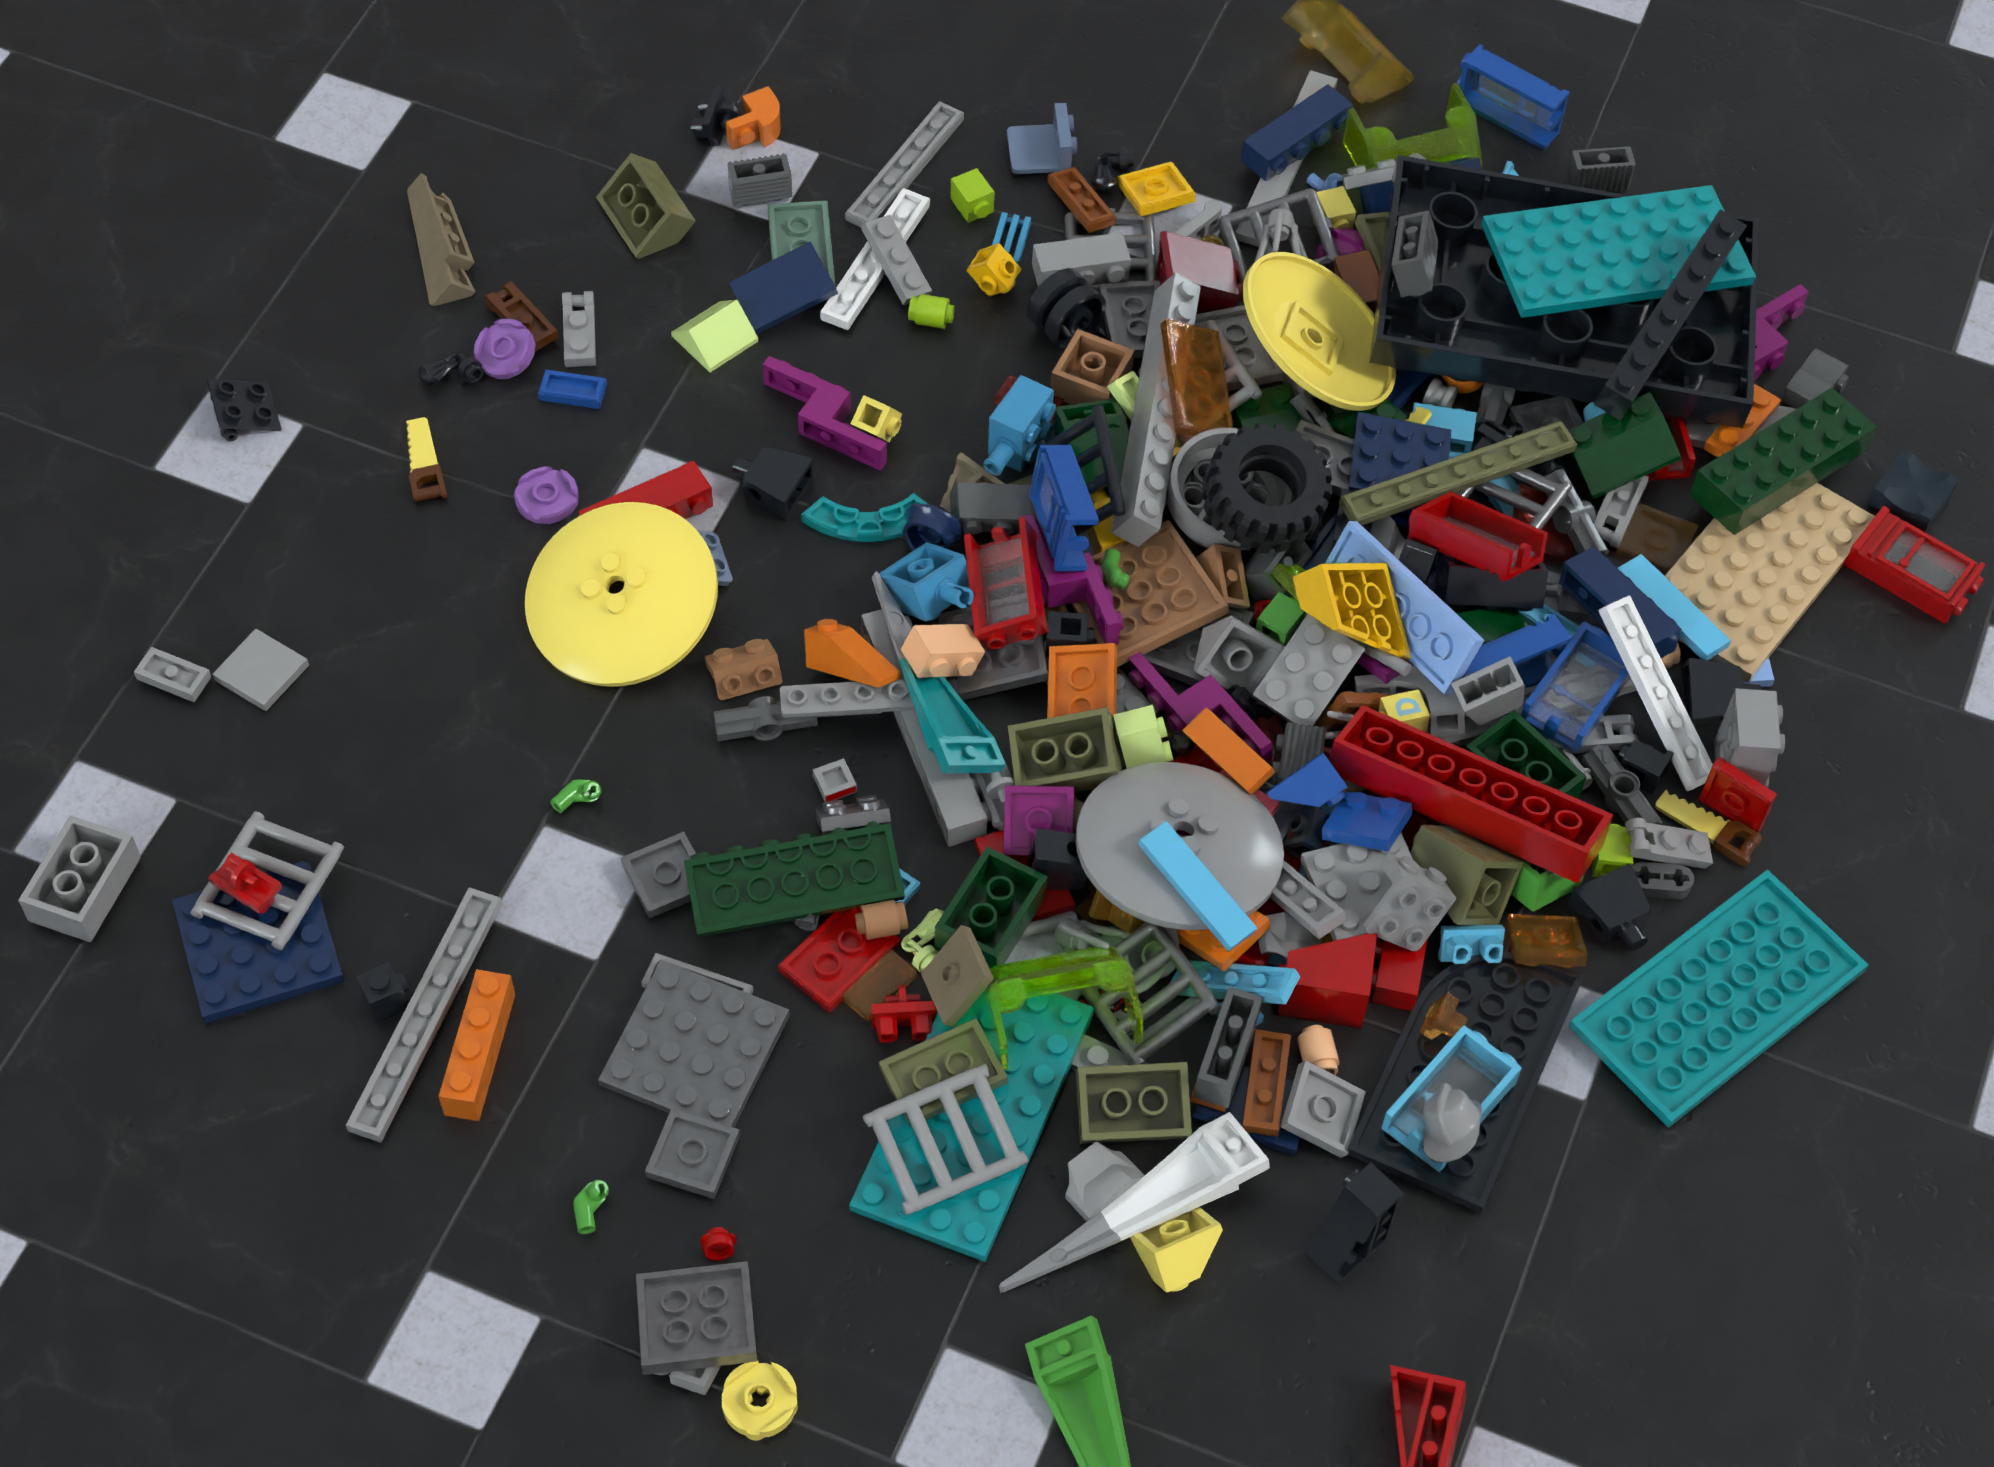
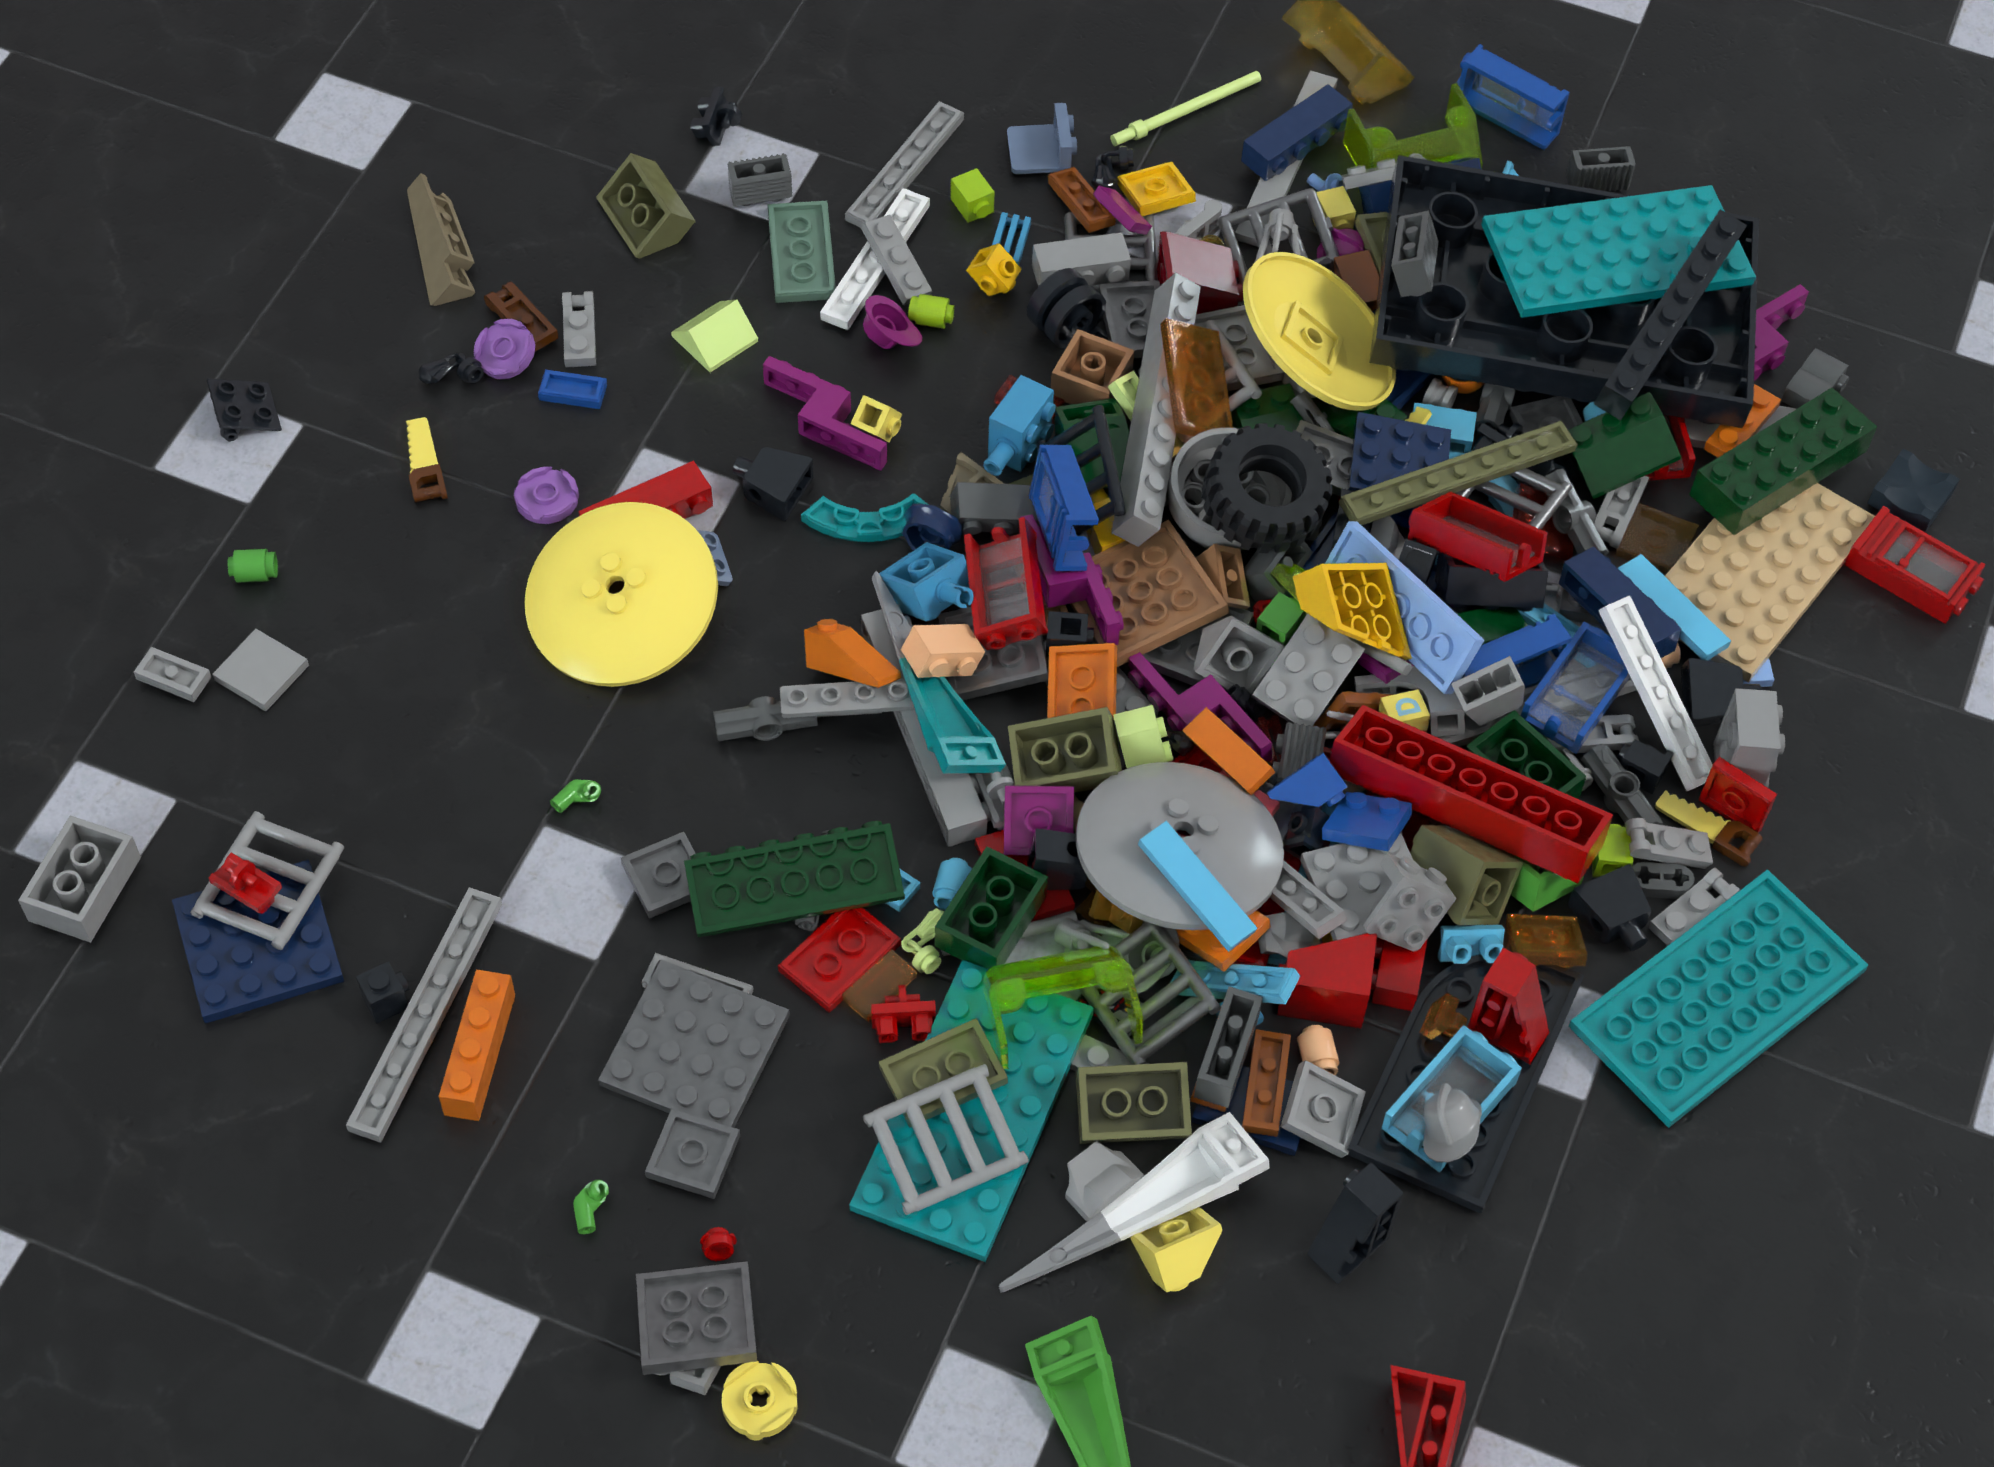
medium nougat bracket [704,639,783,700] -> none
orange brick [726,86,781,150] -> none
dark blue tile [729,241,838,335] -> none
light grey plate [812,758,857,802] -> none
flat silver plate [815,795,891,832] -> none
medium nougat brick [855,900,908,940] -> none
dark tan plate [921,925,994,1027] -> none
bright green arm [1100,549,1129,590] -> none
none -> bright green brick [228,549,278,583]
none -> magenta piece [863,295,922,349]
none -> medium azure brick [932,858,972,910]
none -> magenta tile [1093,186,1152,235]
none -> yellowish green bar [1110,71,1261,146]
none -> red wedge [1467,948,1549,1064]
none -> light grey plate [1648,867,1740,946]

